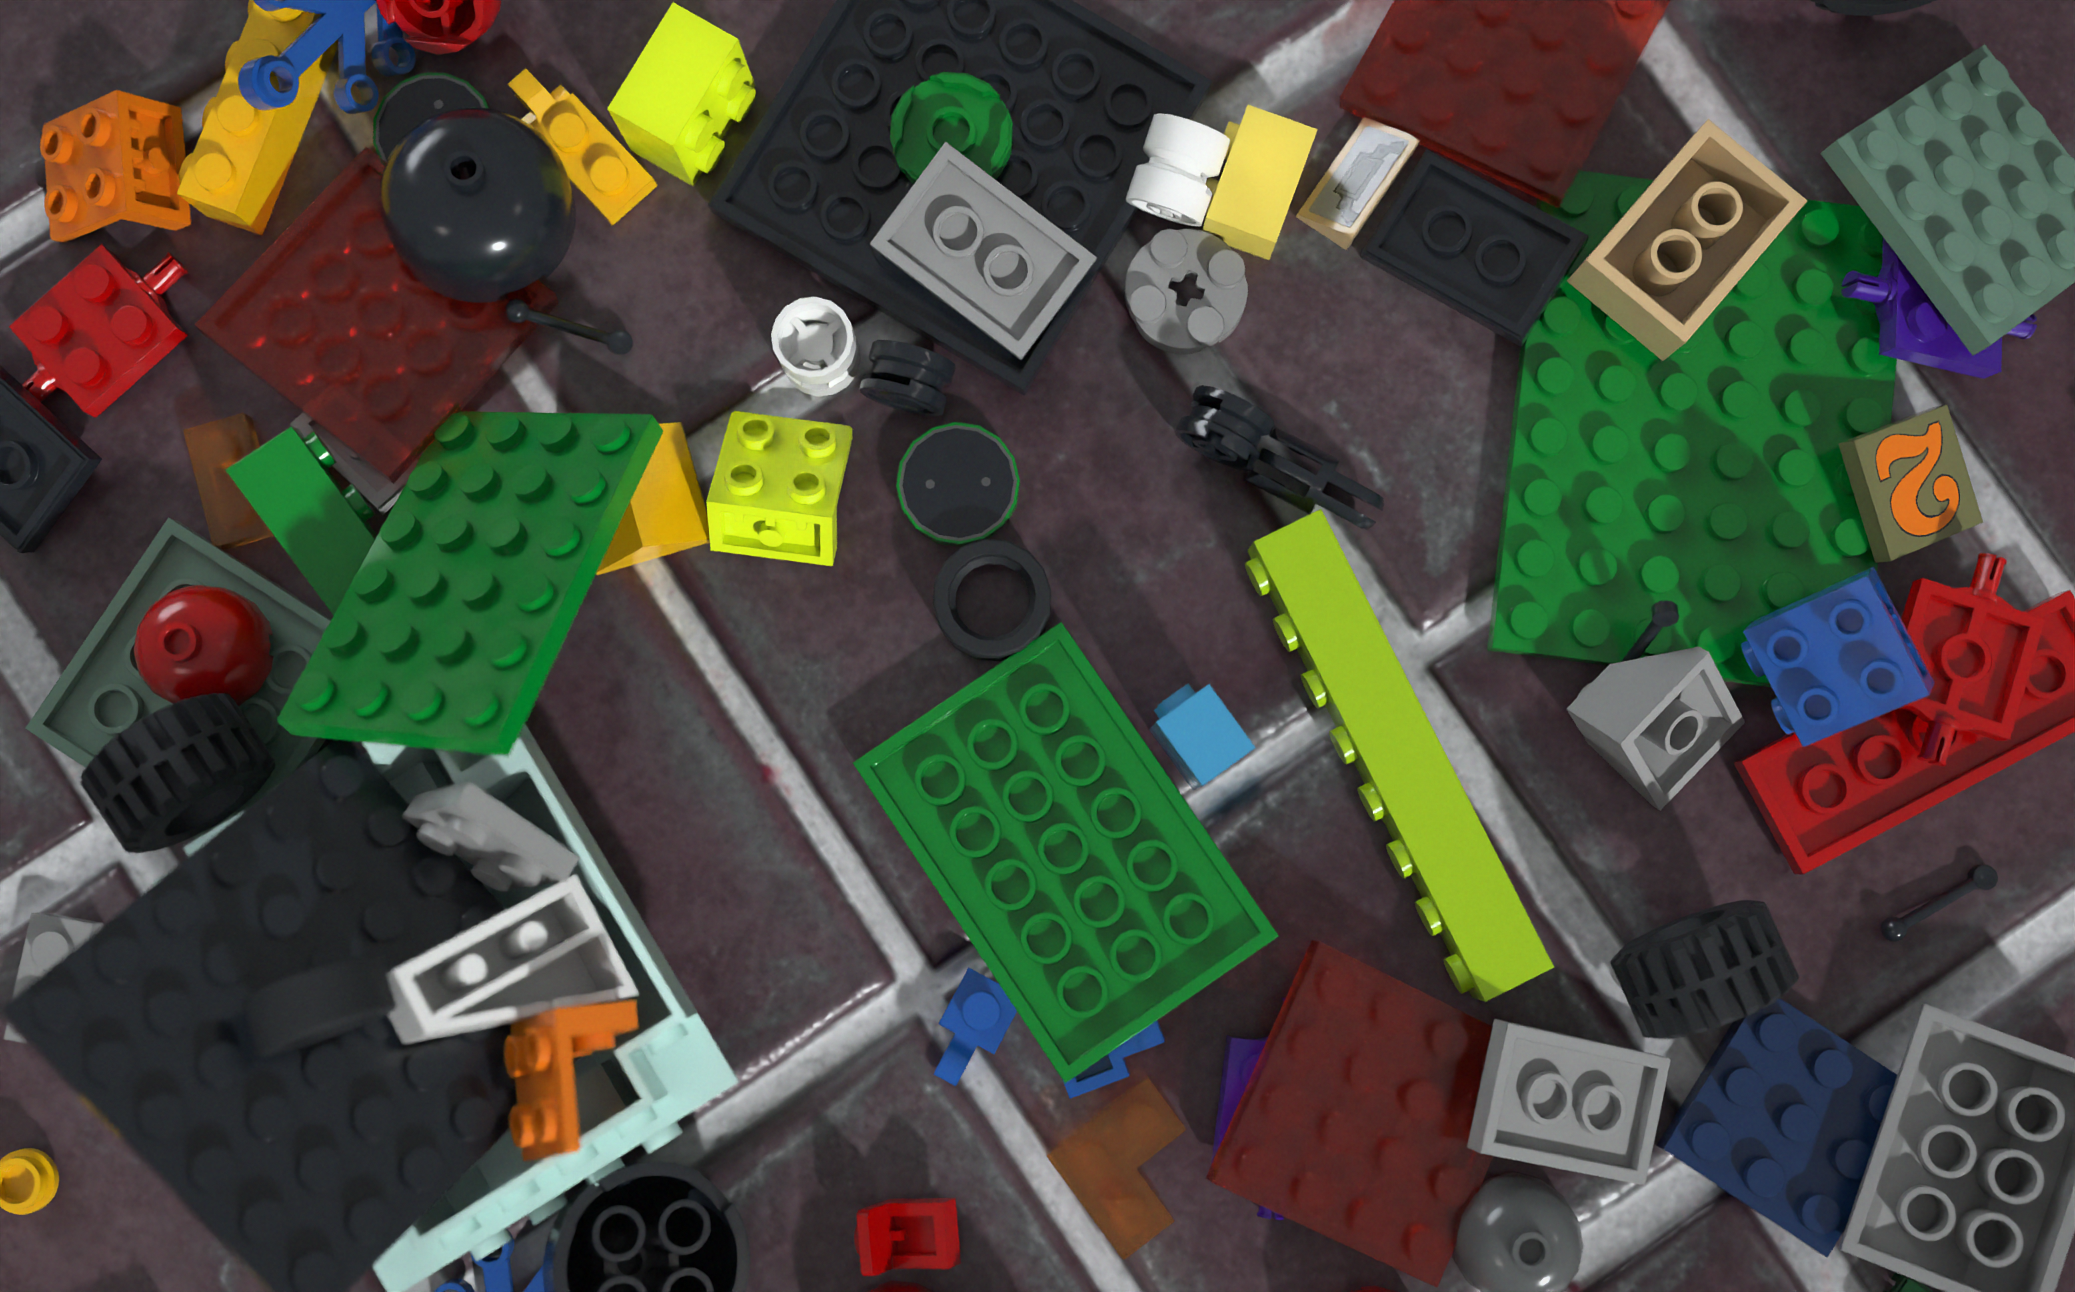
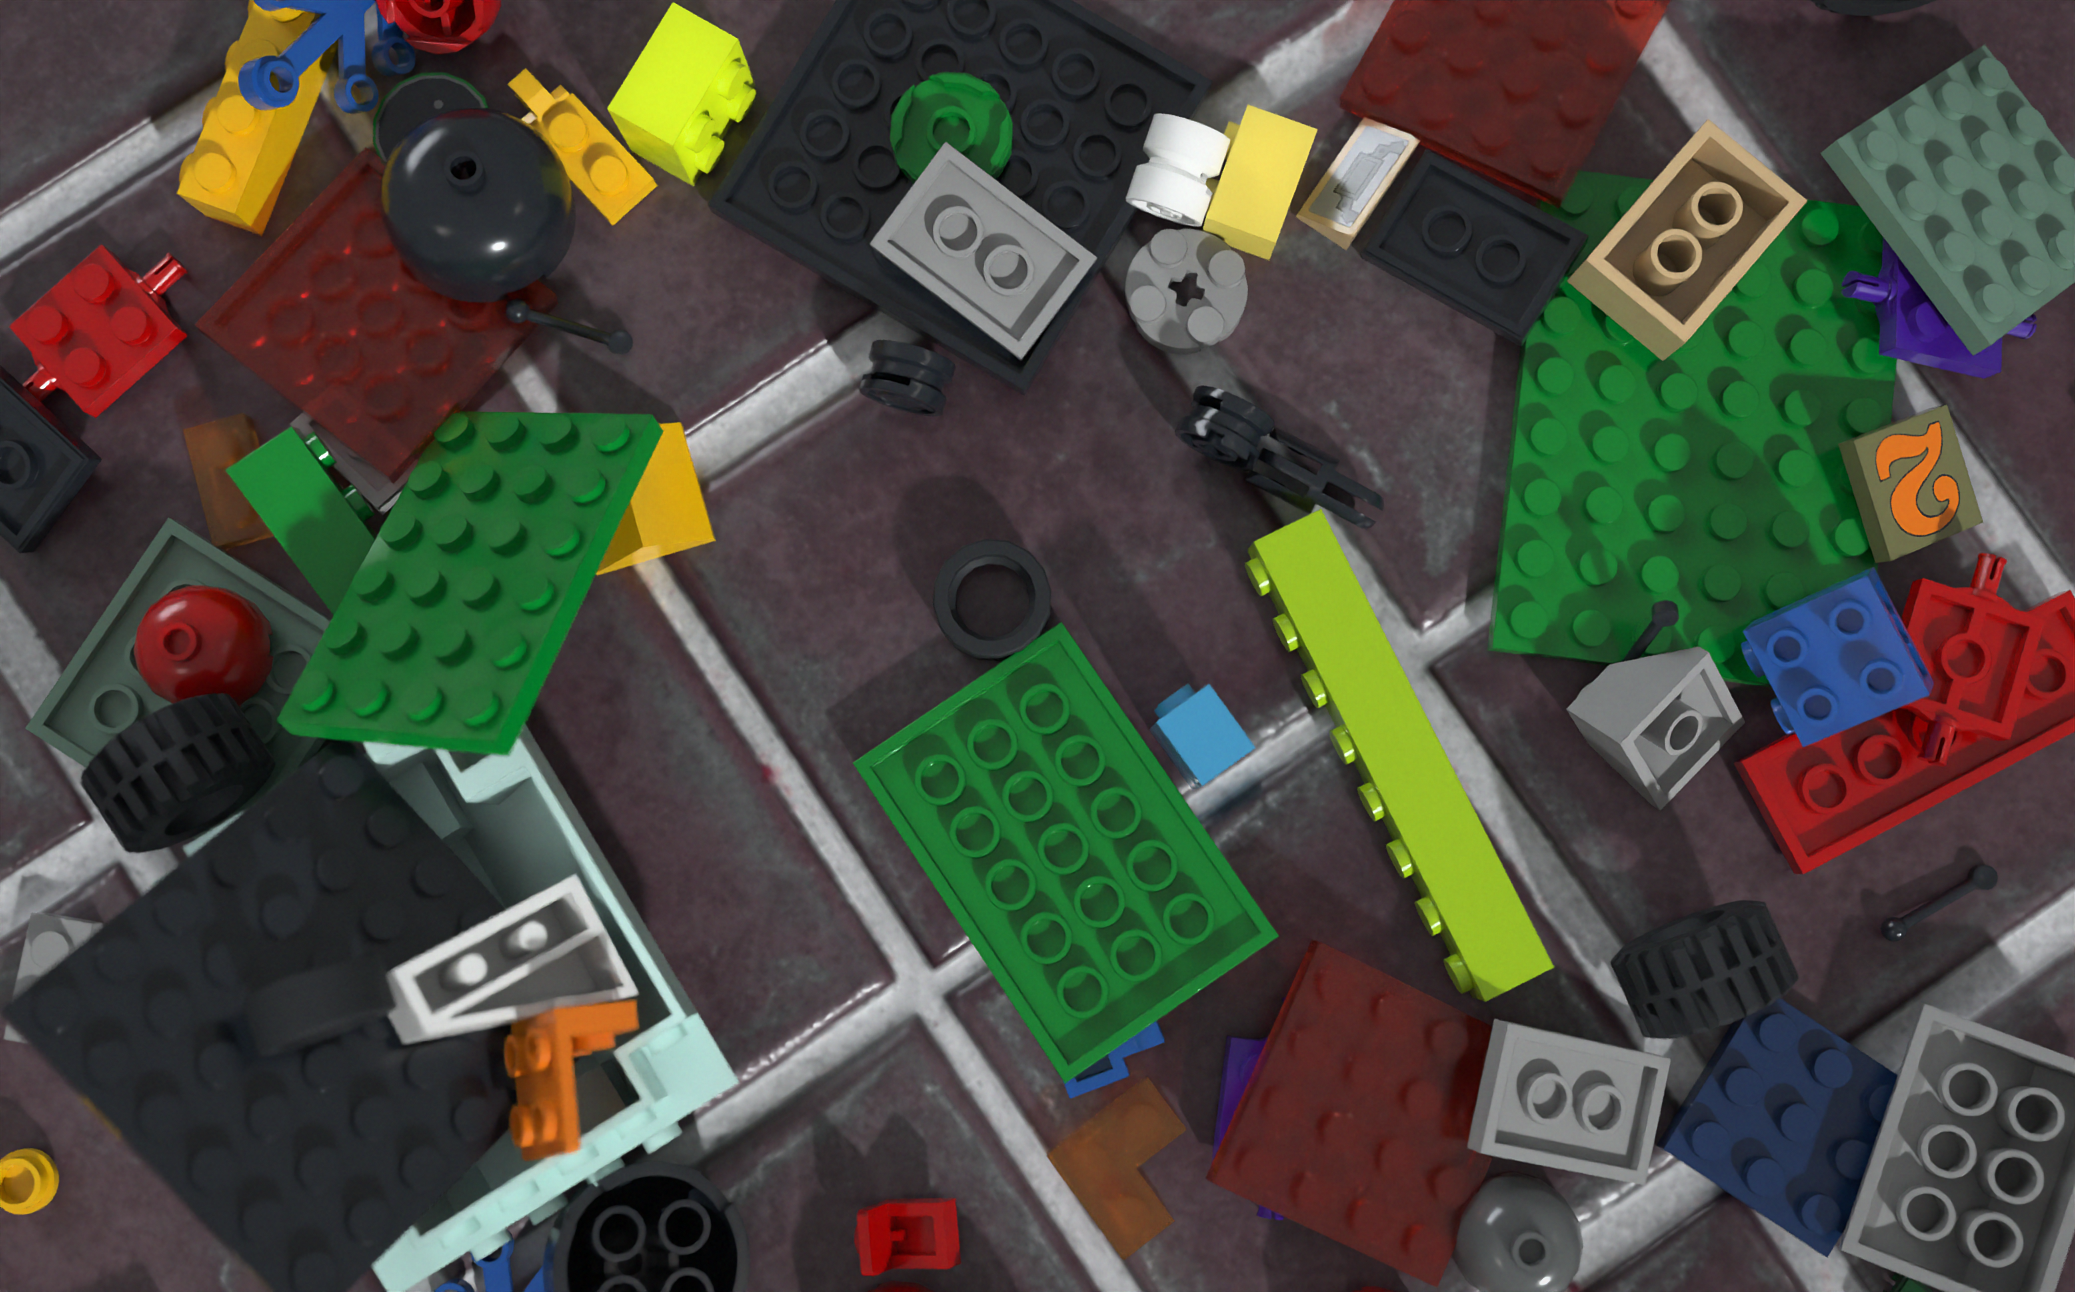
orange bracket [40,90,191,243] -> none
light grey plate [402,781,580,891] -> none
neon yellow bracket [706,411,852,566] -> none
white wheel [771,297,861,397] -> none
black tile [896,422,1020,547] -> none
blue plate [934,967,1017,1086] -> none

